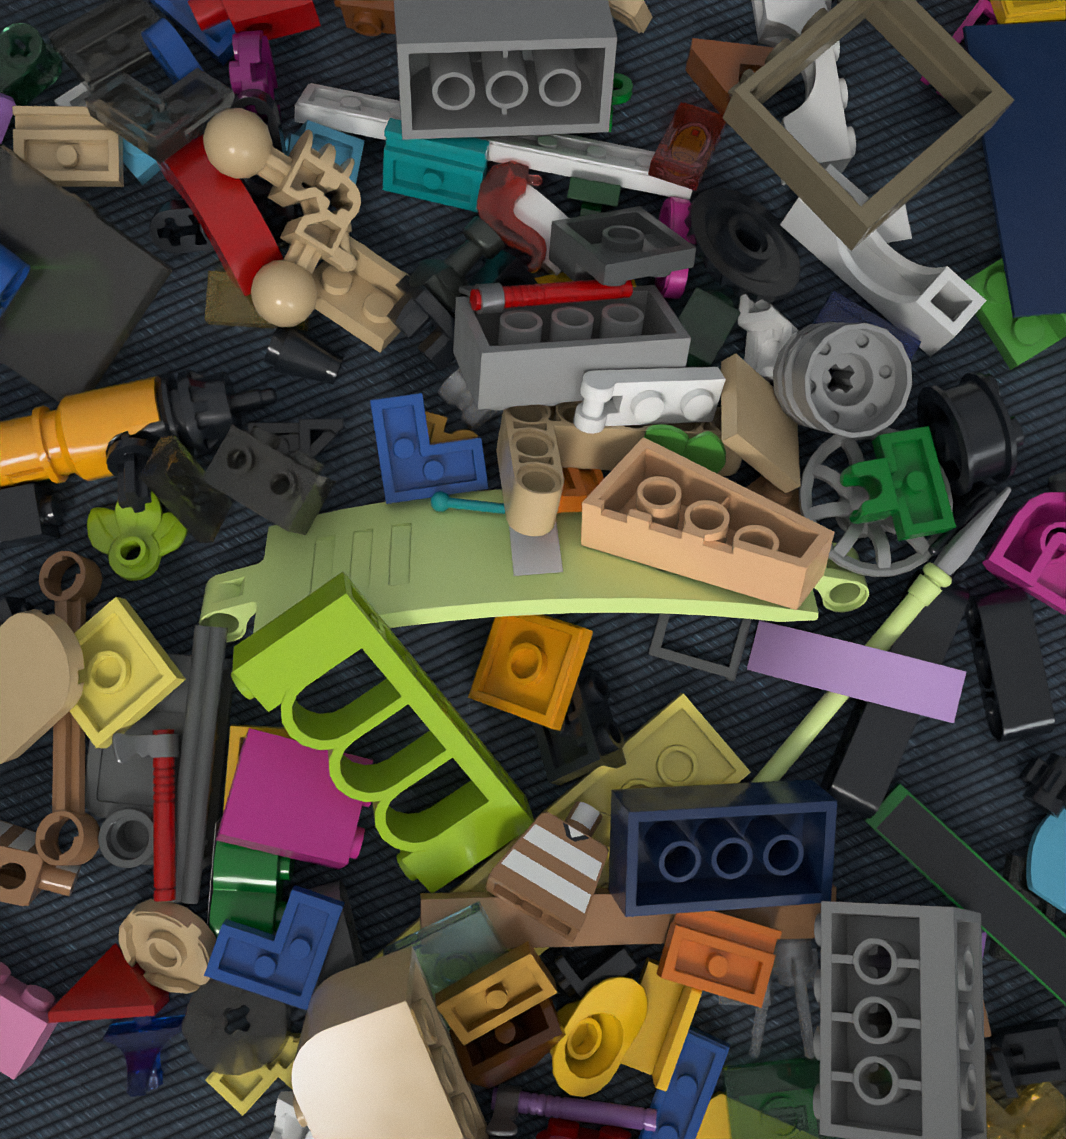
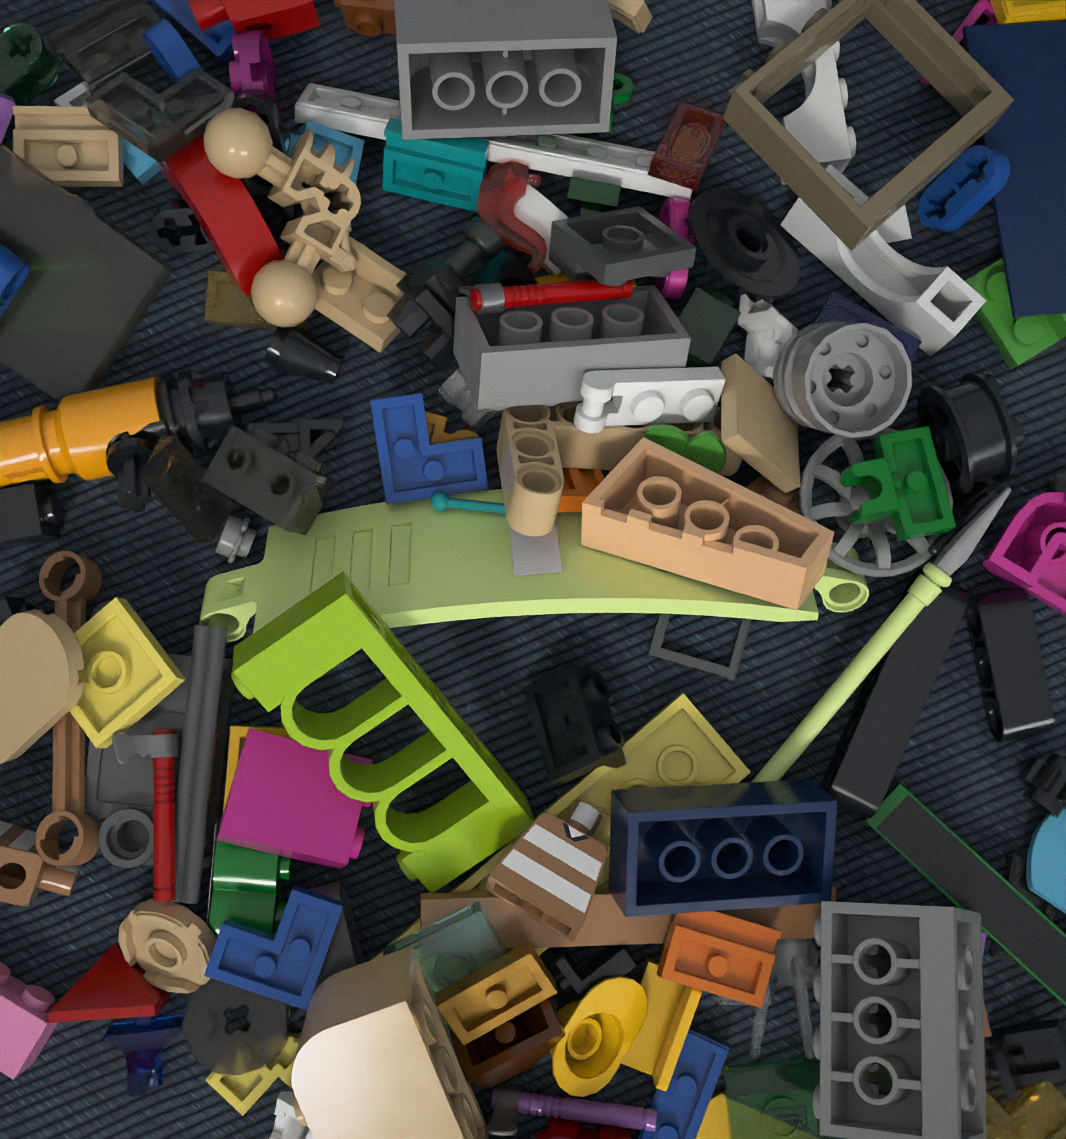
lime plate [87,488,189,581] -> none
light orange tile [468,614,593,731] -> none
dark orange slope [685,38,783,117] -> none
lavender slope [747,620,966,723] -> none
none -> light grey plate [215,515,257,564]
none -> blue beam [918,145,1010,232]

